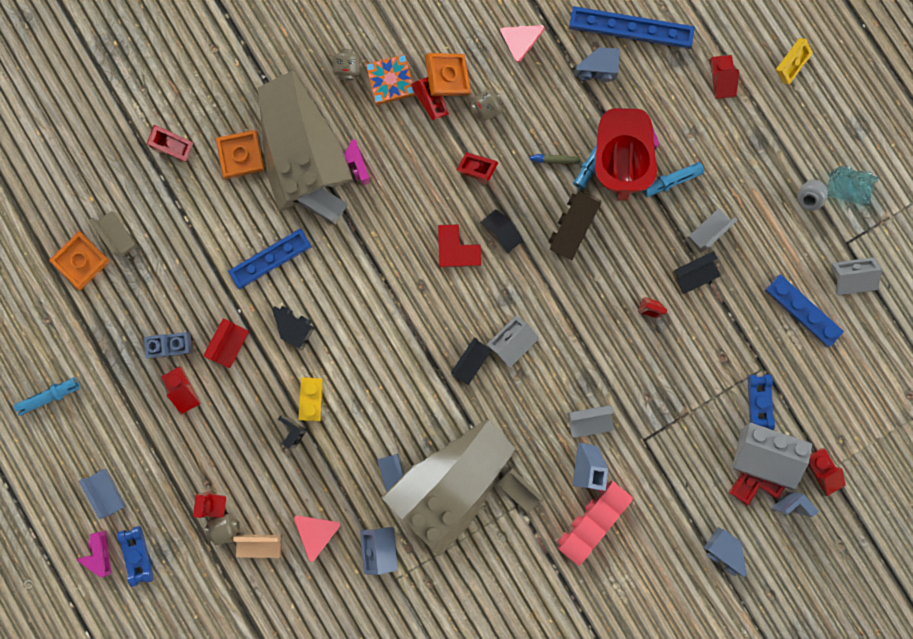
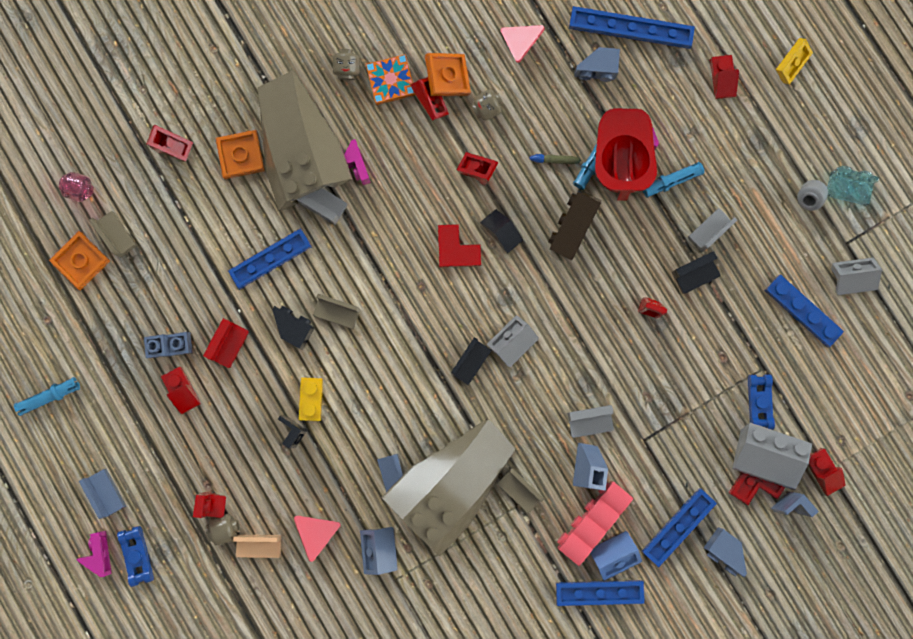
none -> clear pink head [59,172,94,202]
none -> dark tan panel [313,294,360,330]
none -> blue plate [556,580,645,606]
none -> medium blue panel [590,531,642,581]
none -> blue plate [642,488,717,567]

